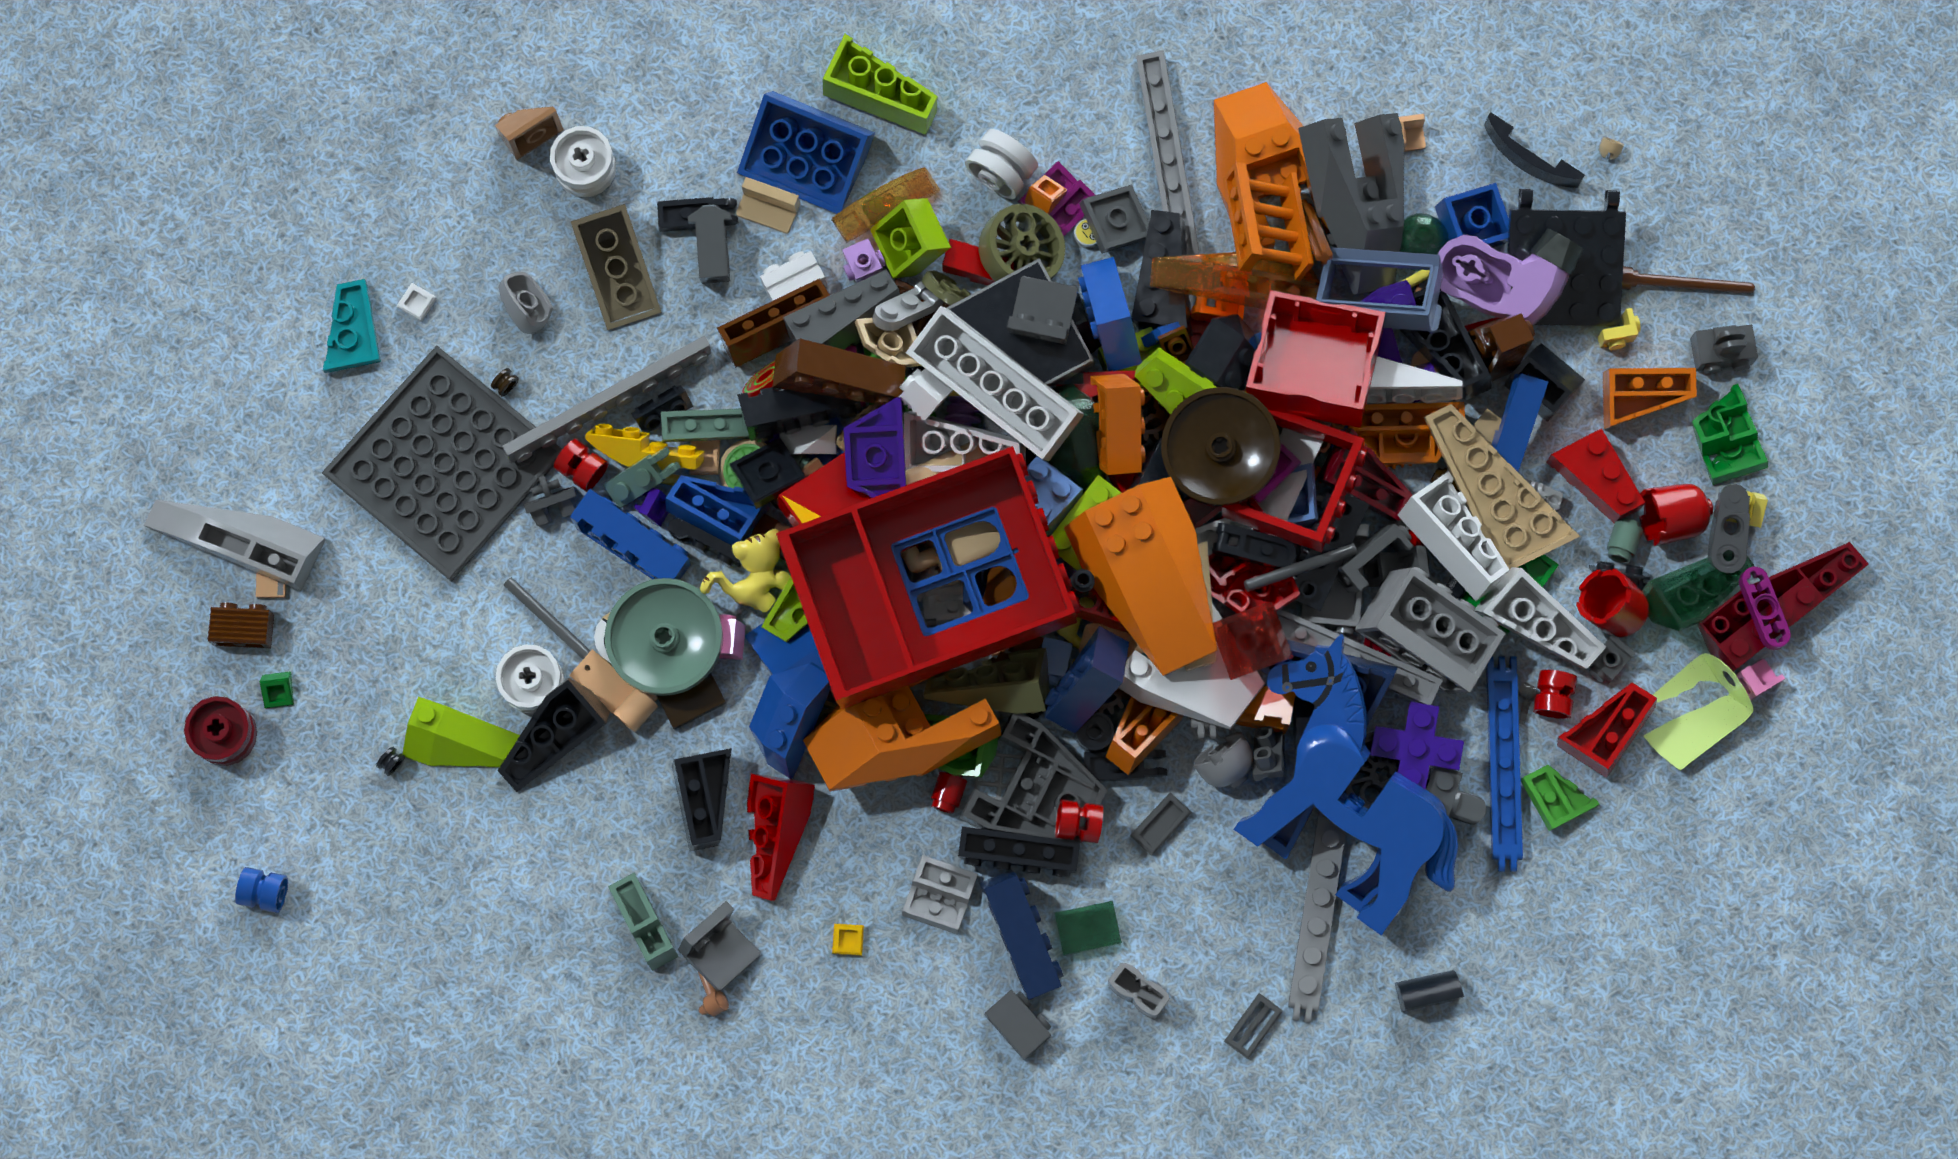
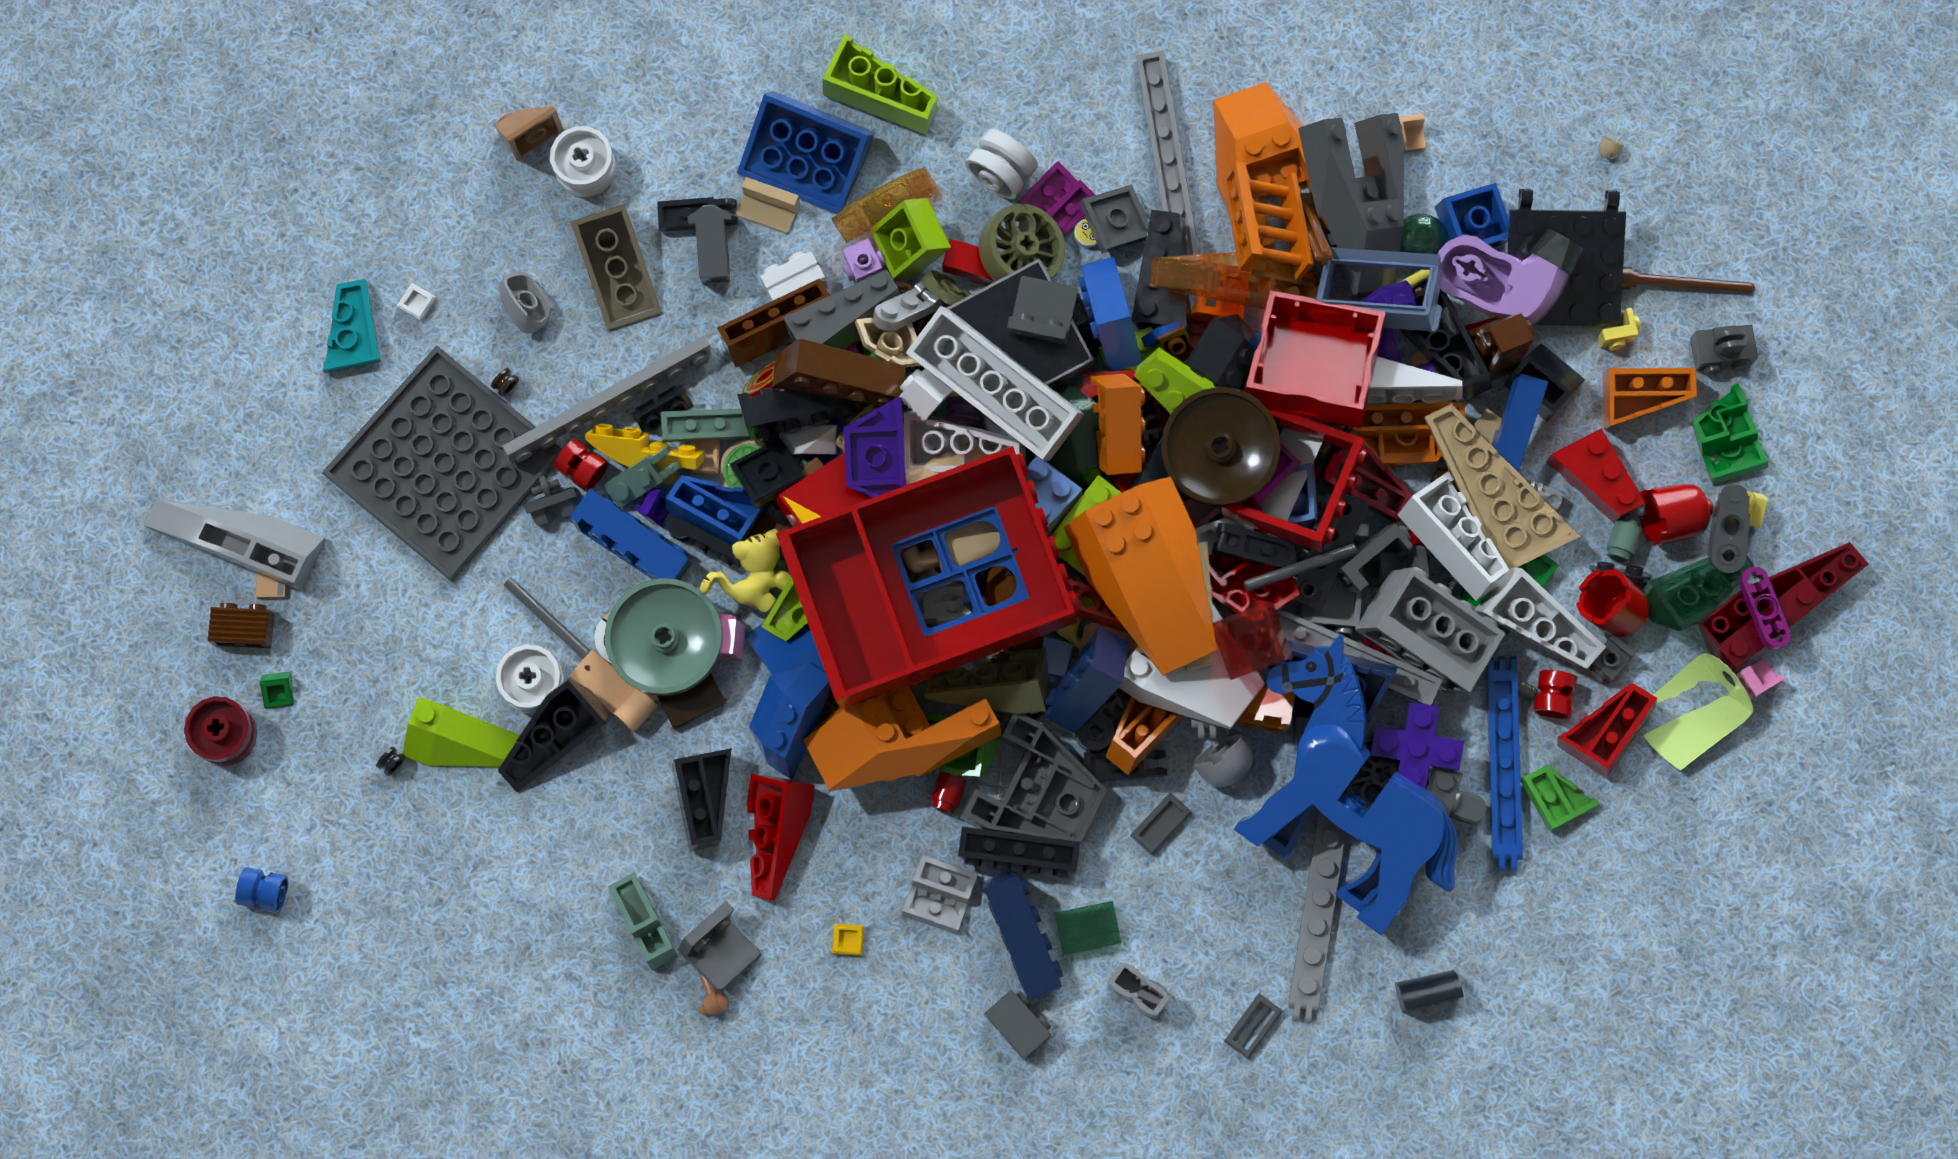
orange slope [1025,175,1067,214] -> none
red wheel [1055,800,1103,843] -> none
black pin [1071,569,1095,598] -> none
dark grey hips [1253,726,1286,781] -> none
black slope [1484,112,1585,188] -> none

